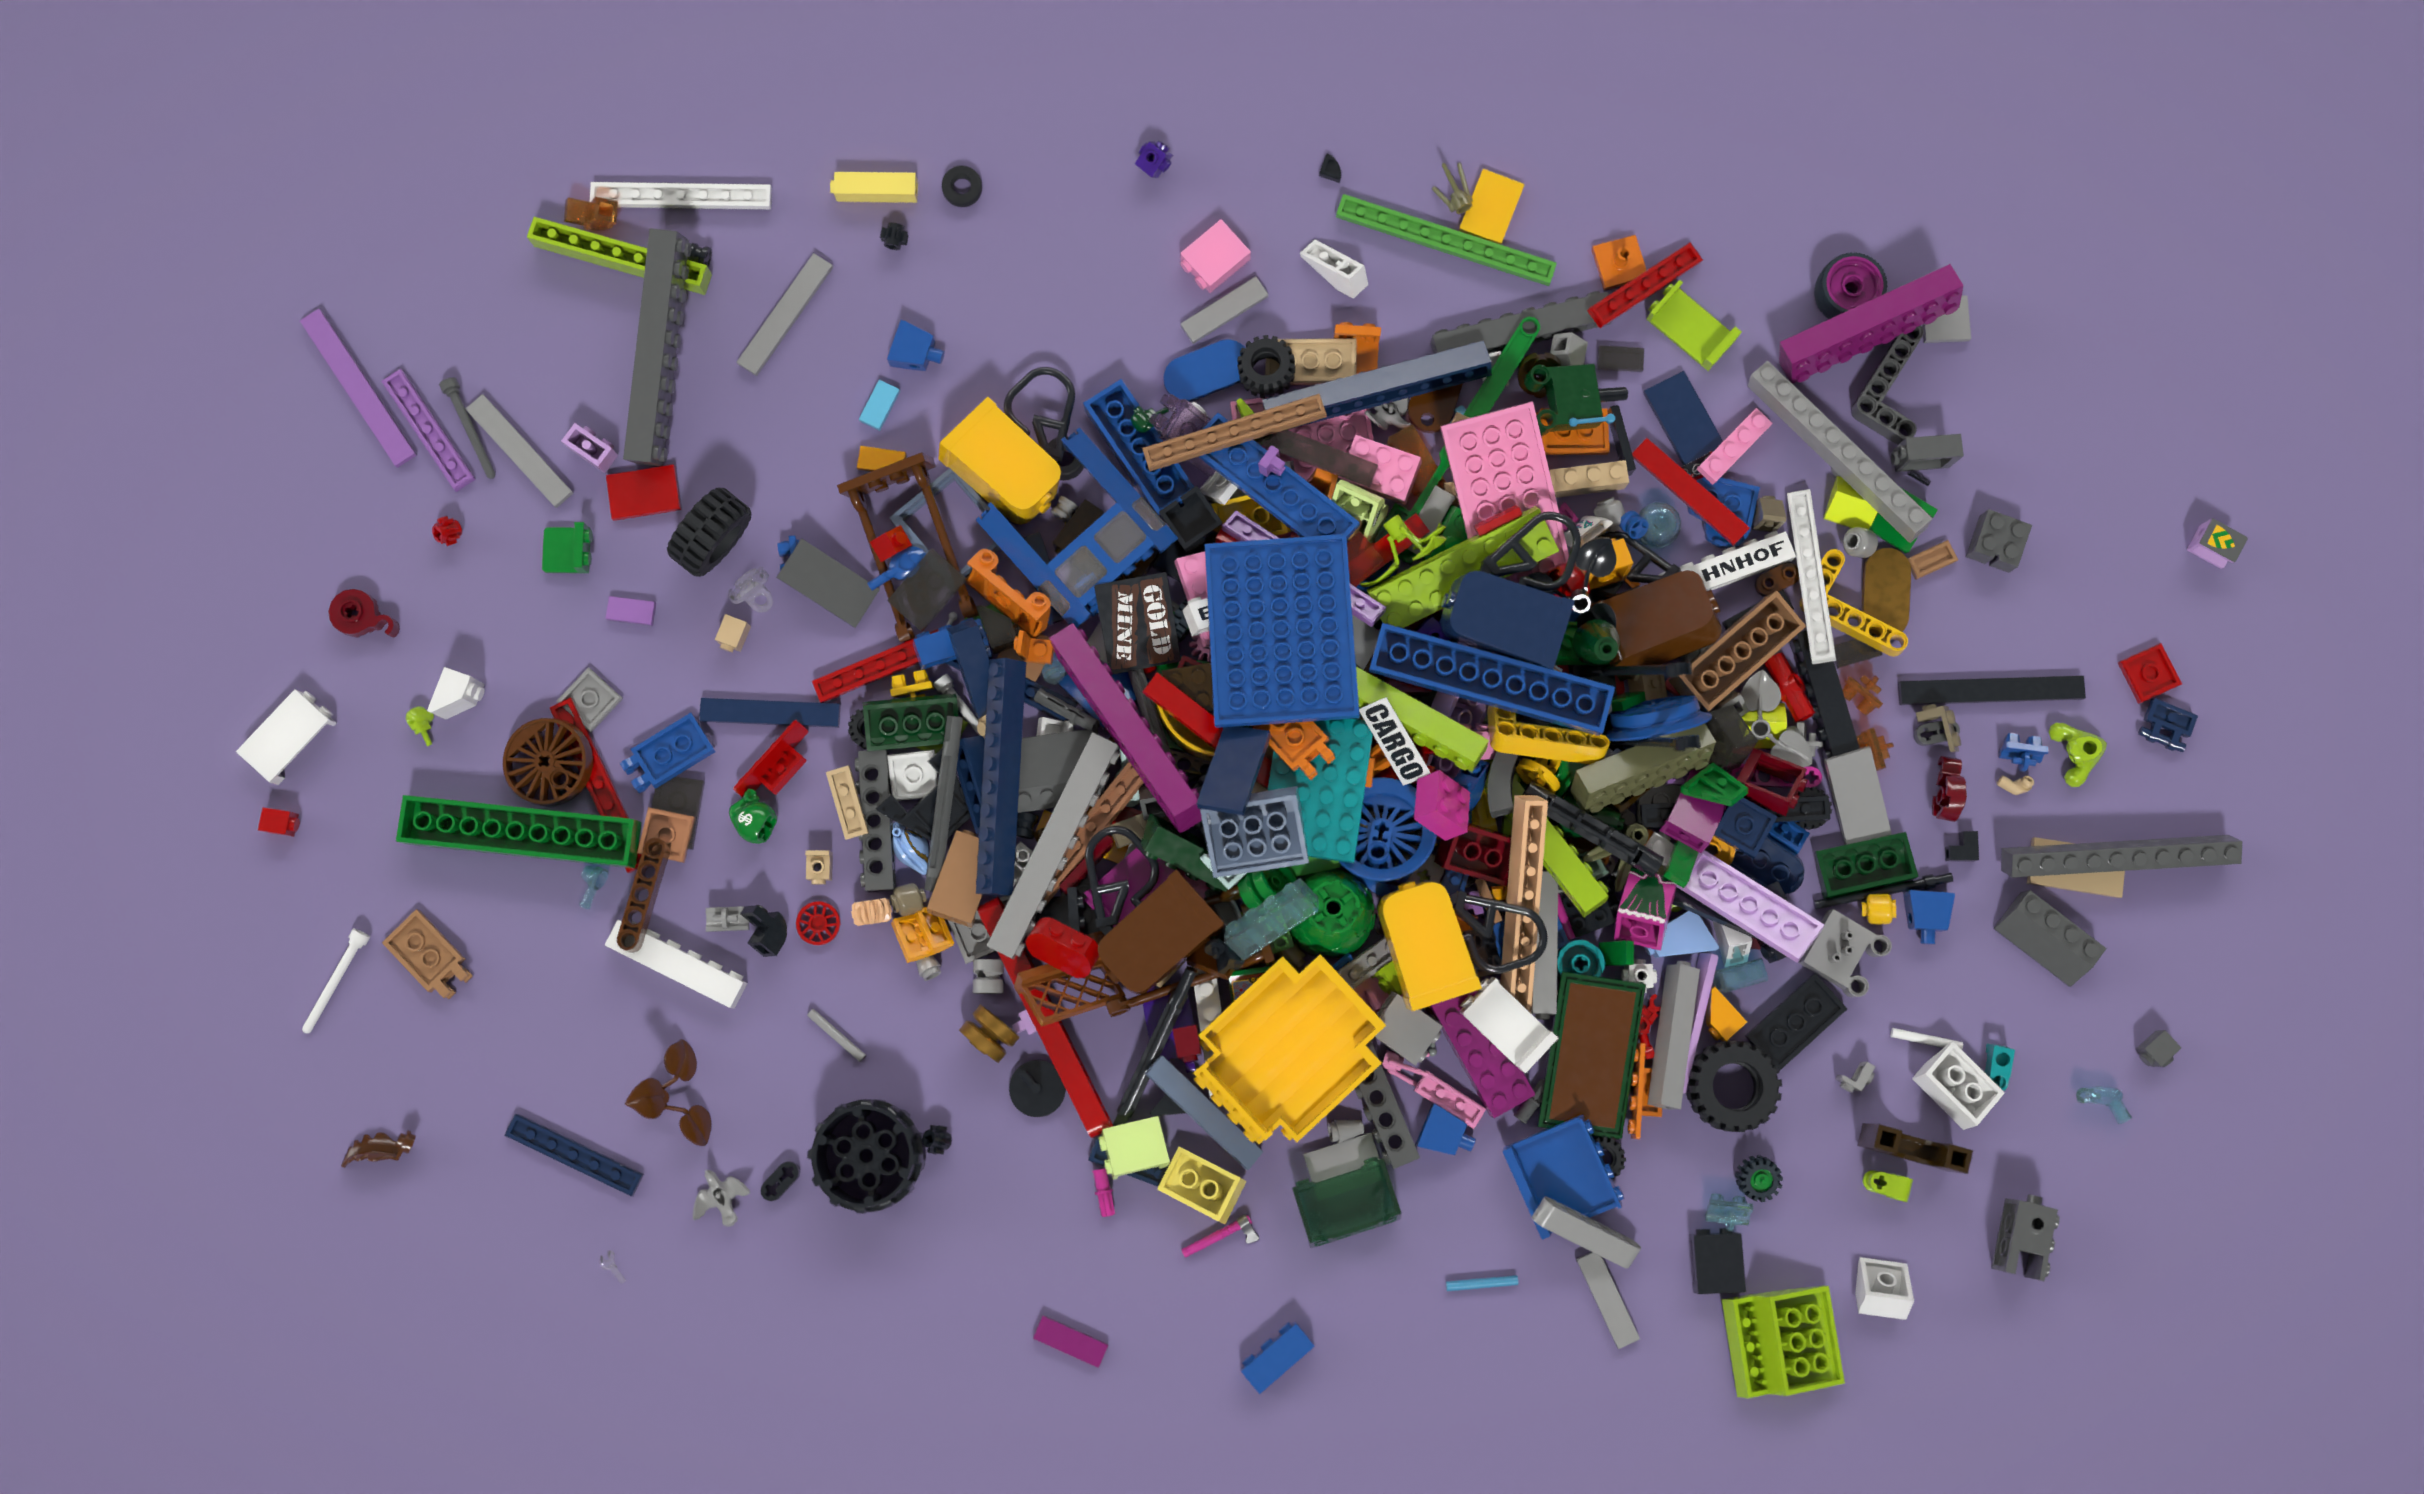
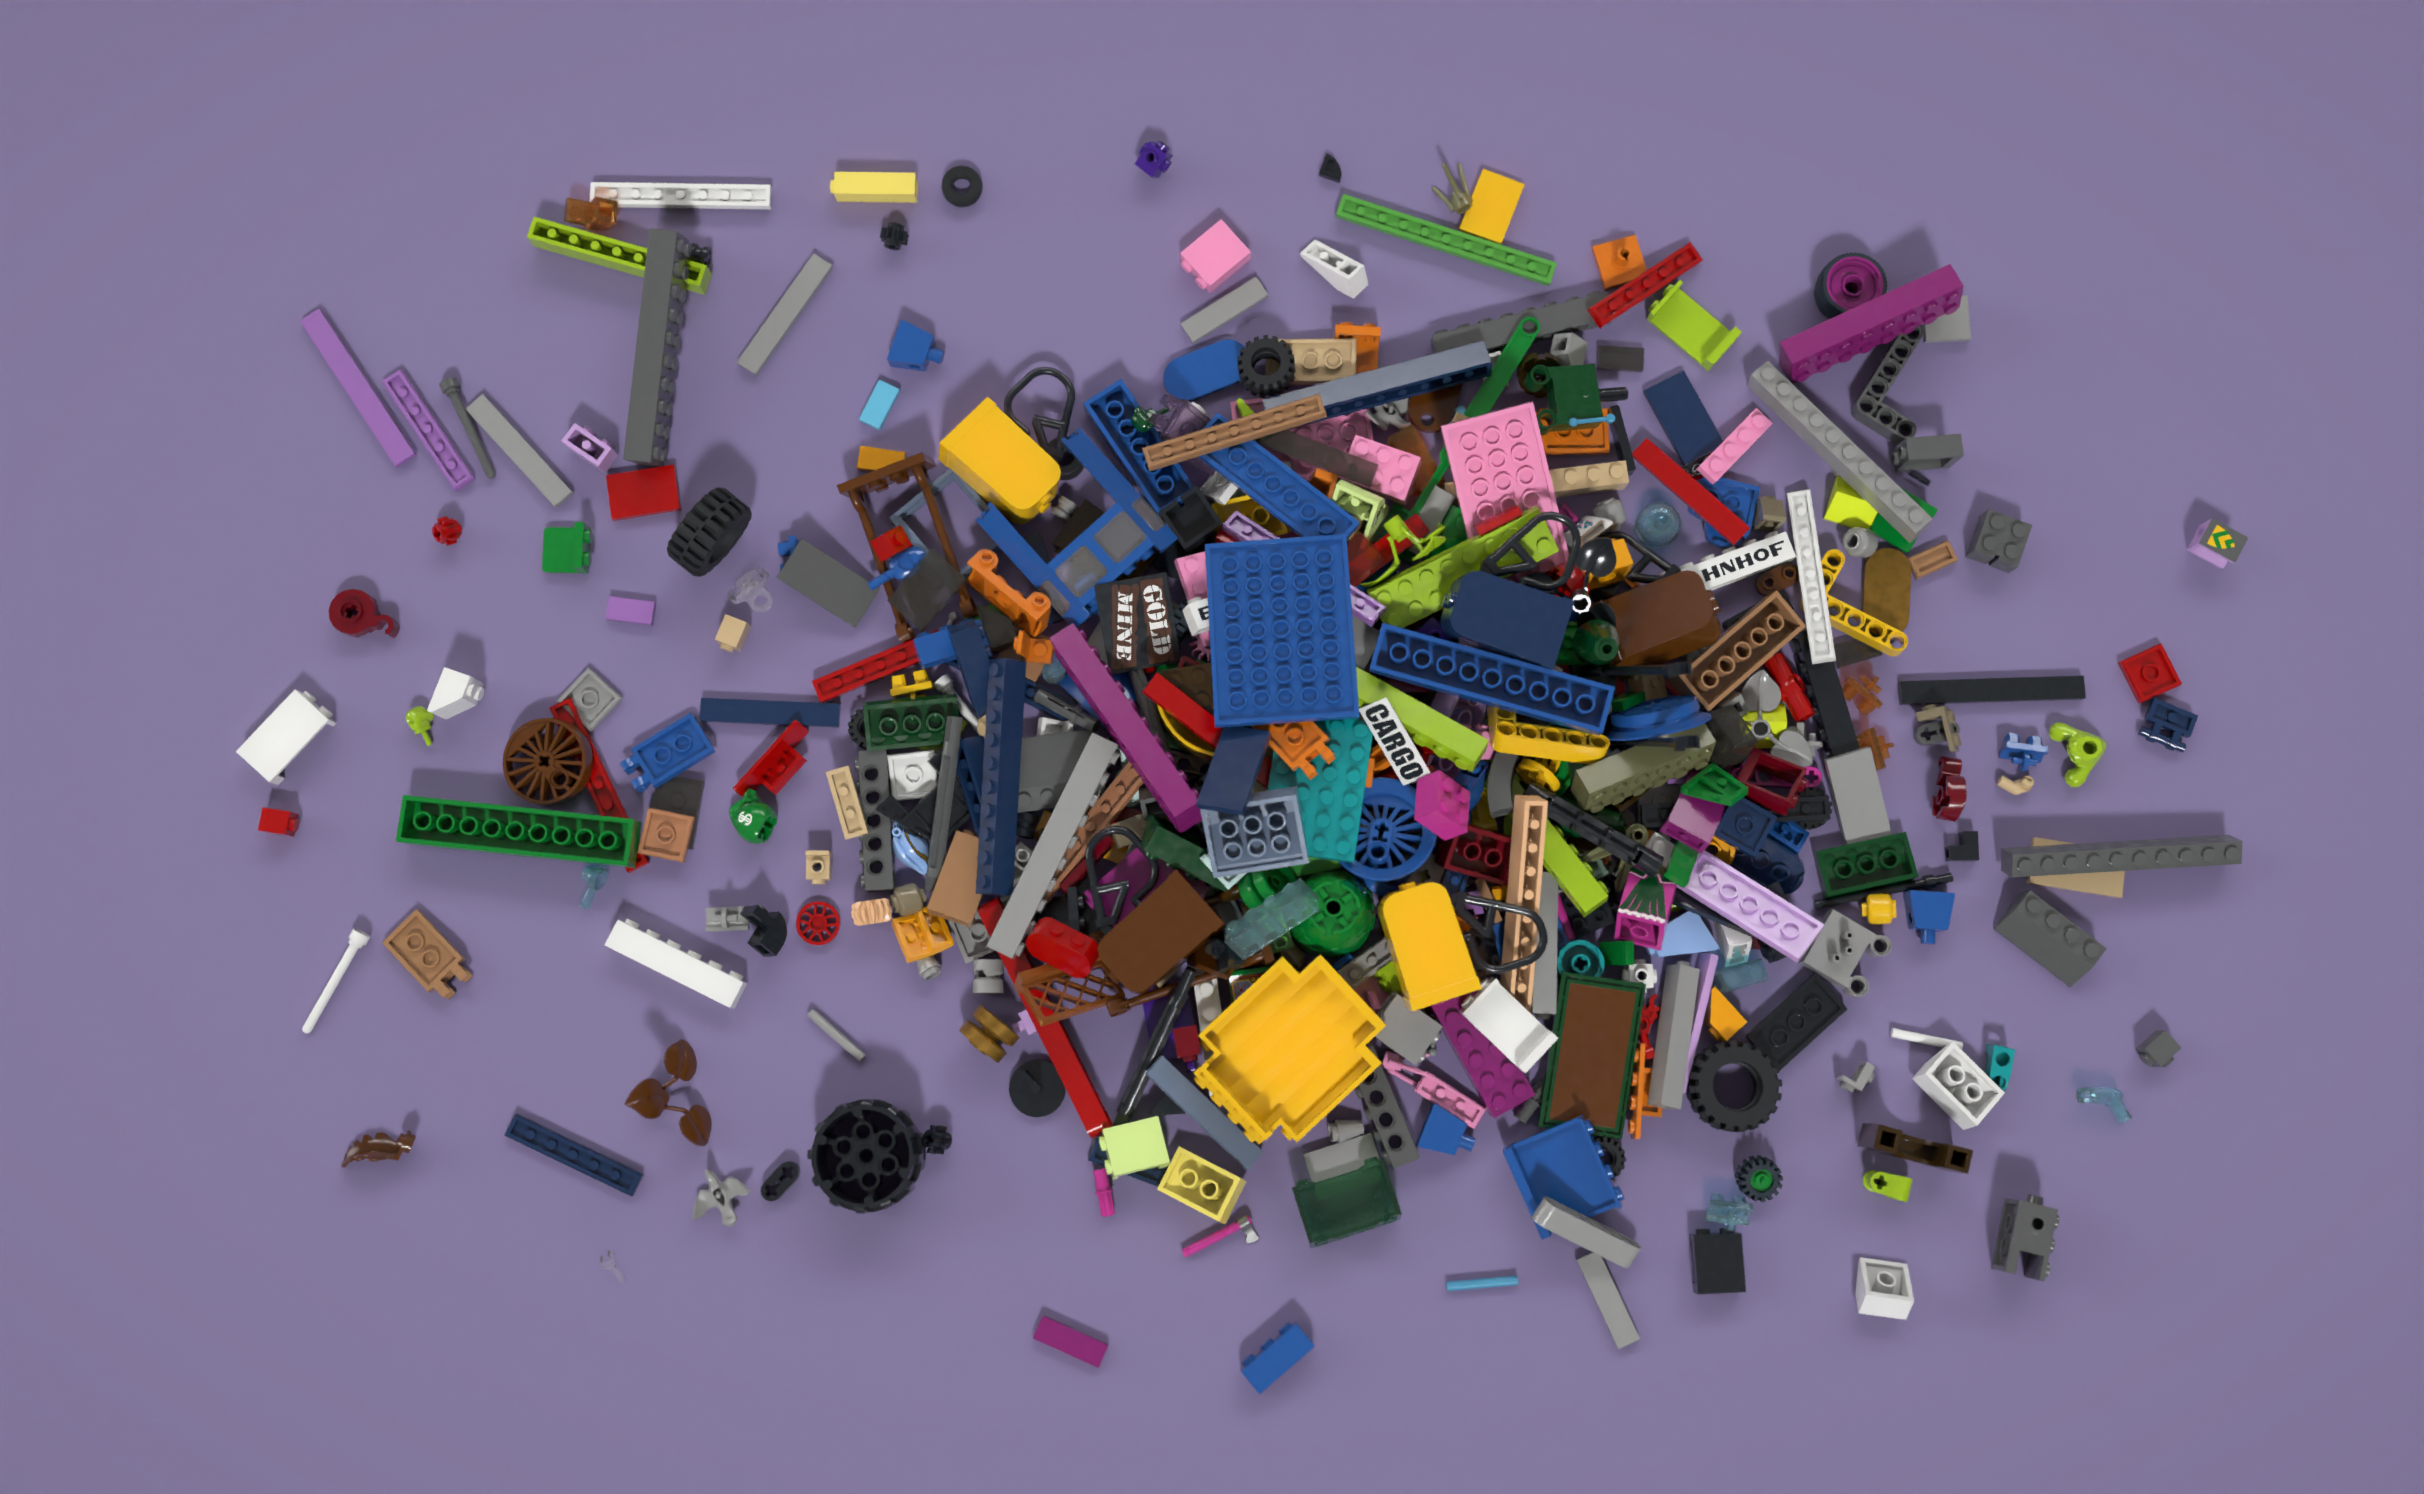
reddish brown beam [617,838,670,953] -> none
medium lavender tile [1258,445,1286,477] -> none
blue wheel [1619,510,1649,539] -> none
lime slope [1722,1285,1845,1398] -> none

